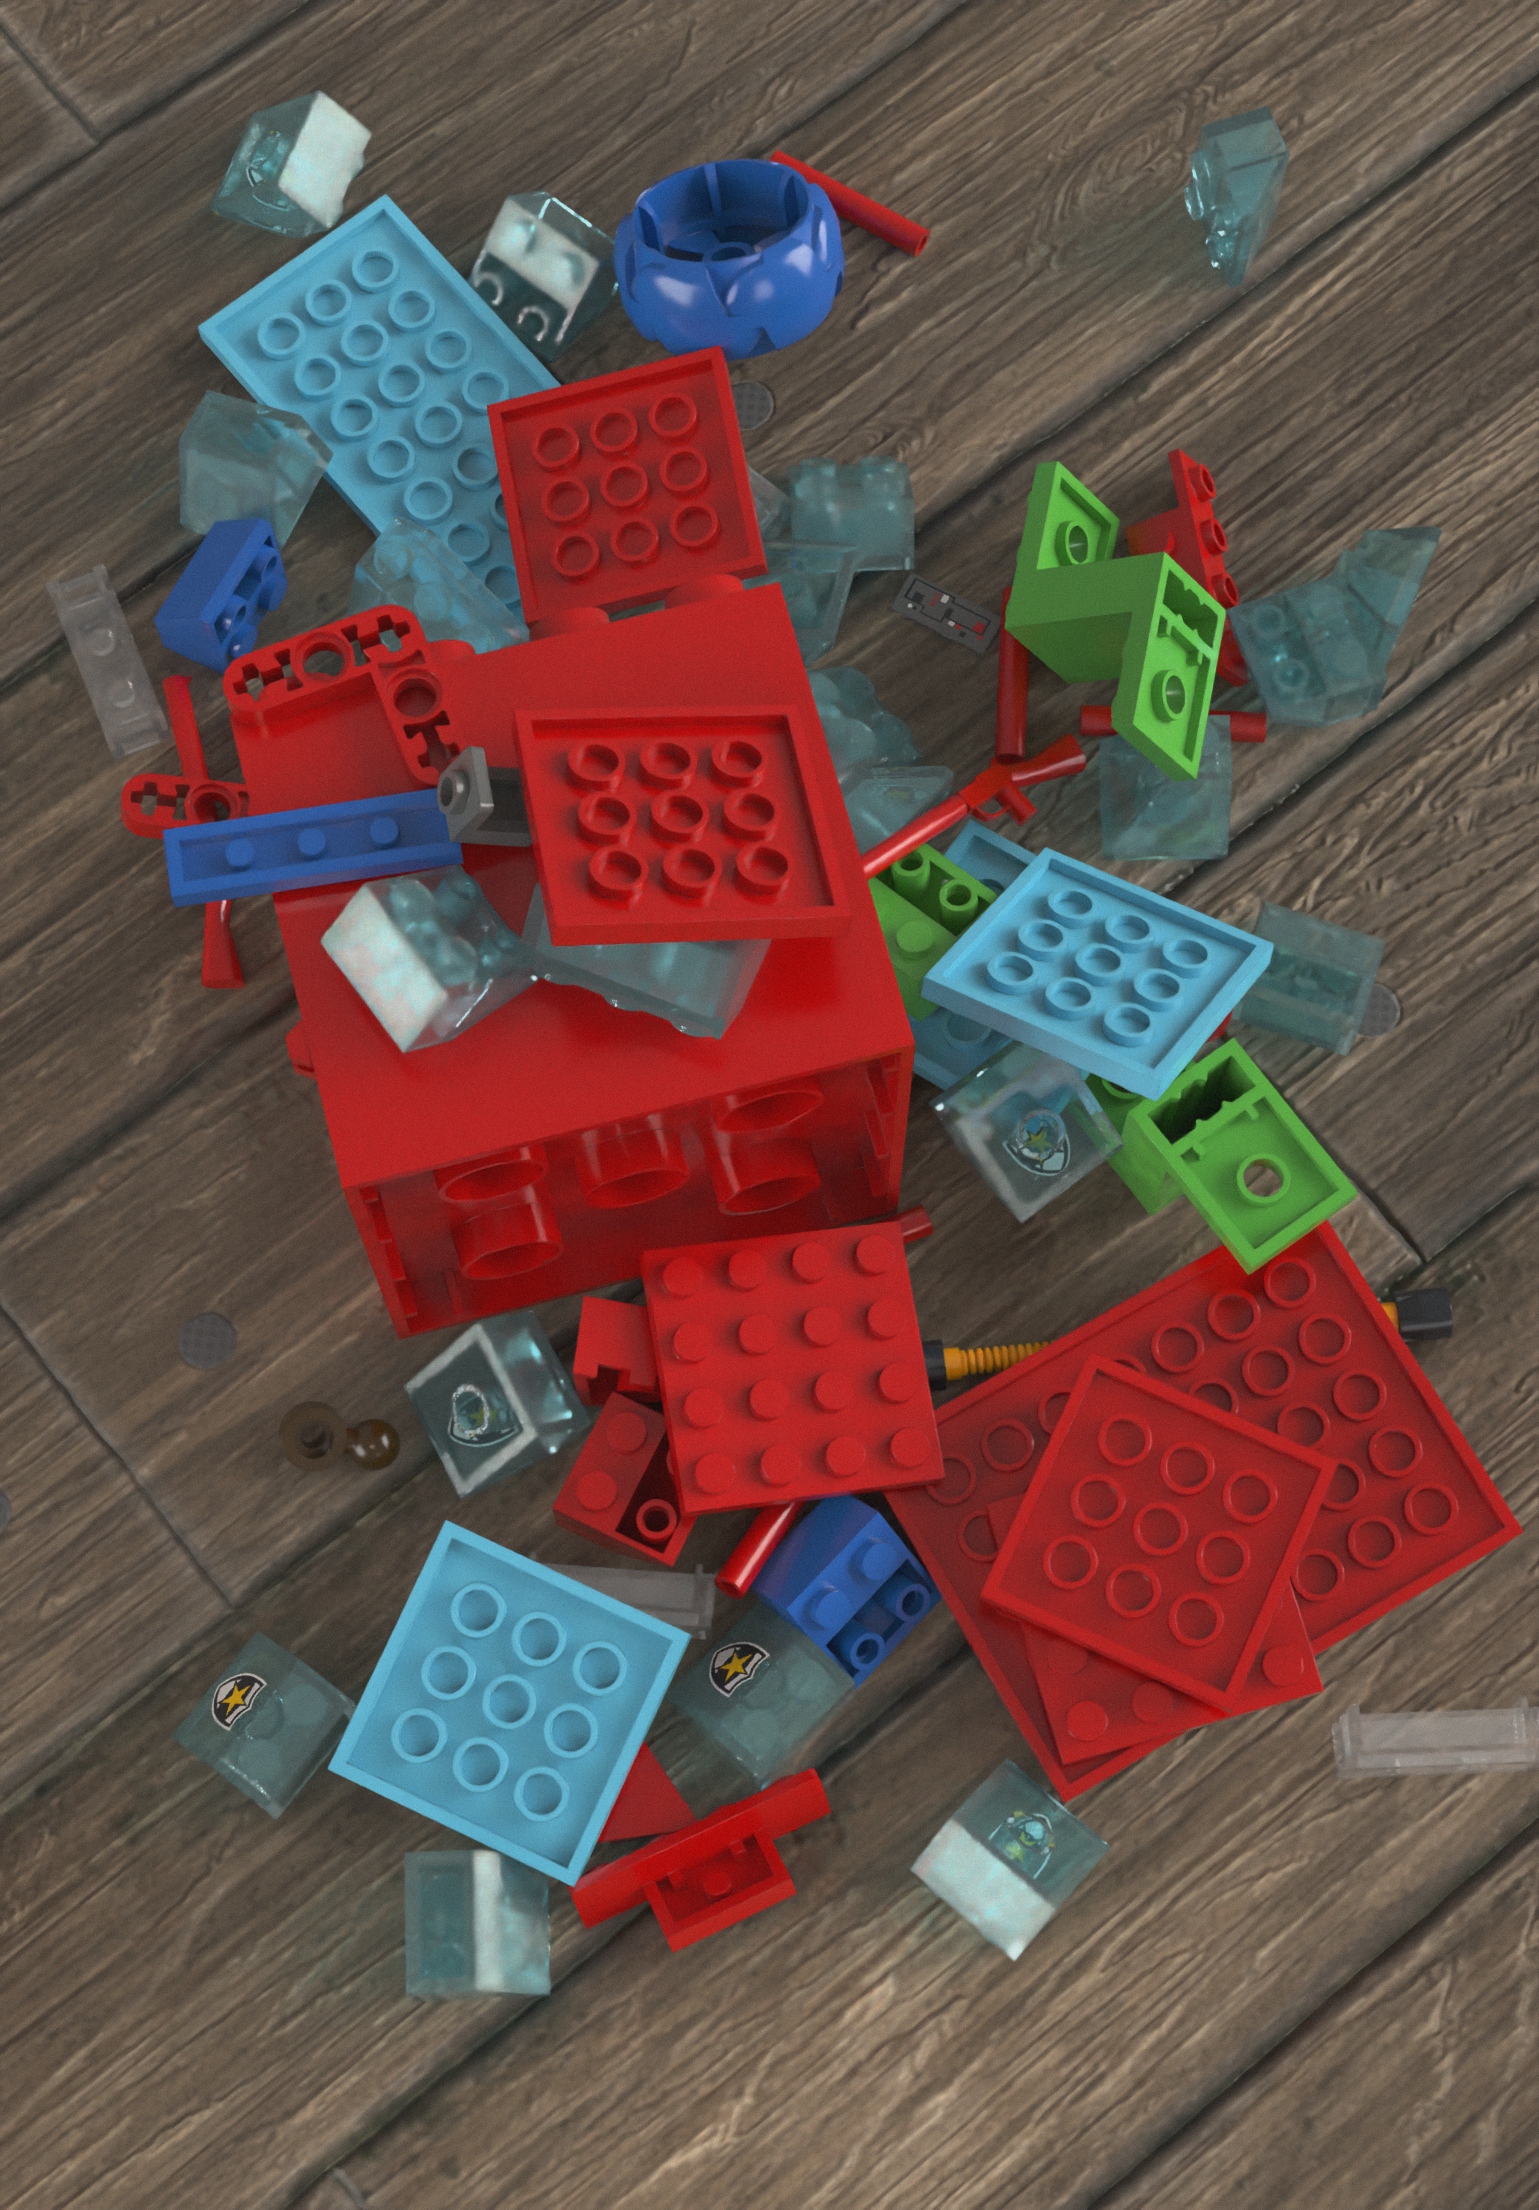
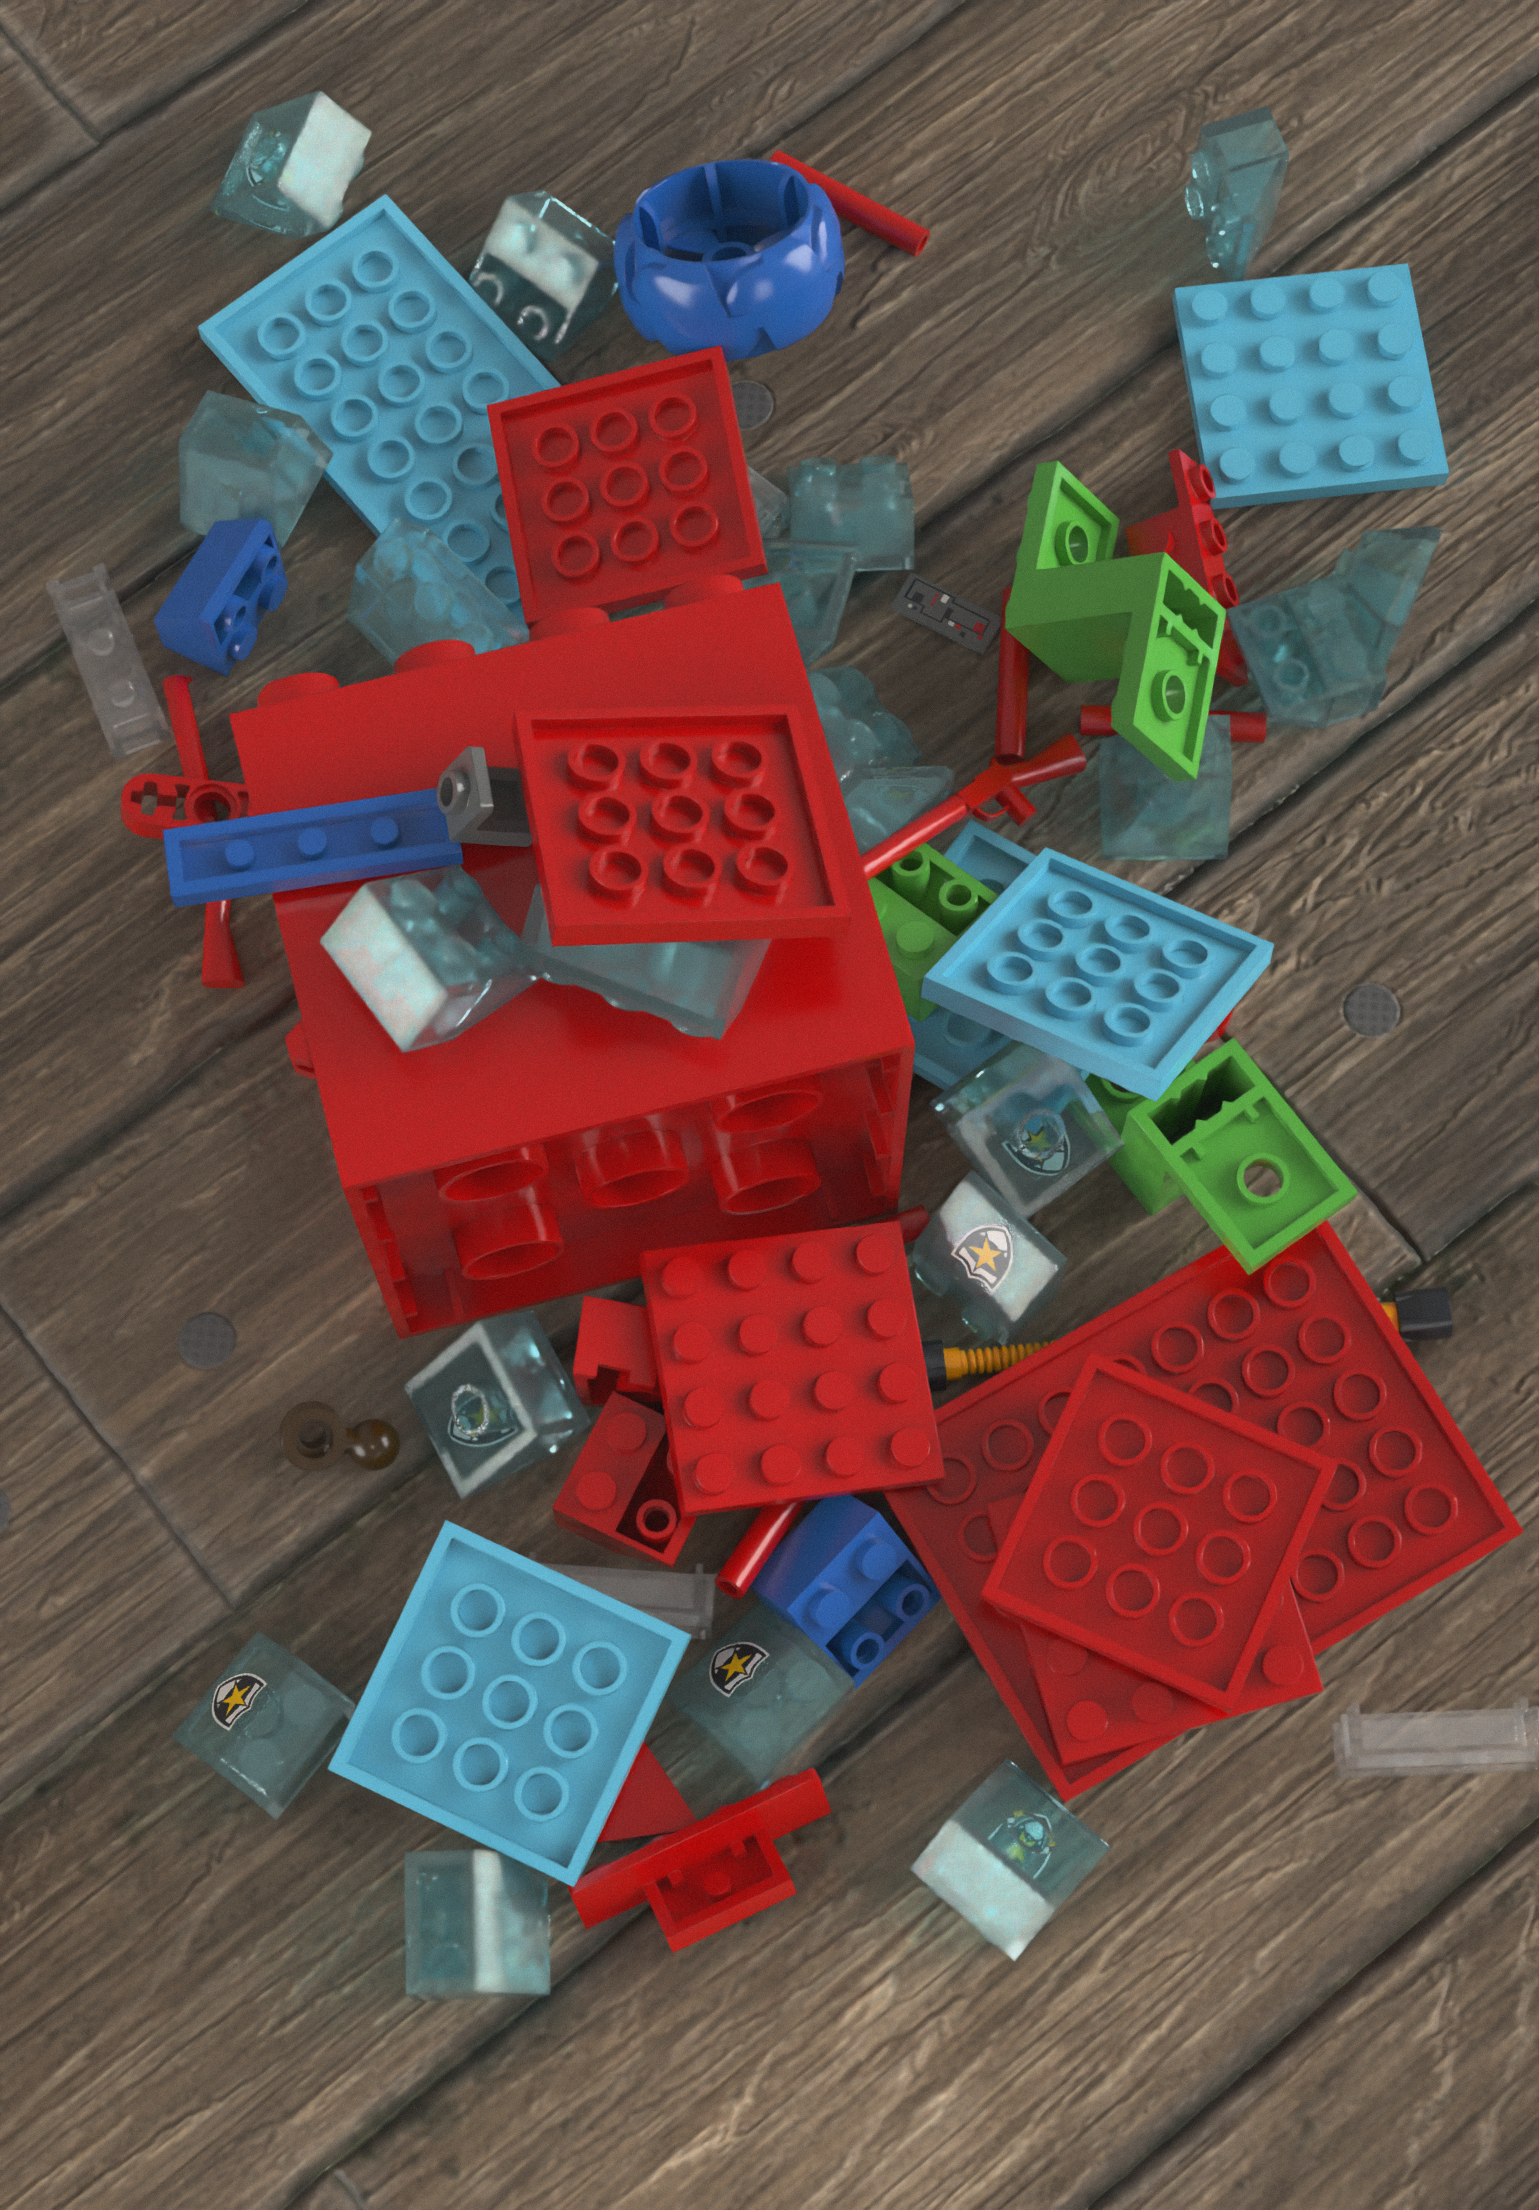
red beam [222,604,470,791] -> none
clear light blue slope [1231,901,1386,1056] -> none
none -> clear light blue slope [912,1170,1068,1346]
none -> medium azure plate [1172,263,1449,510]

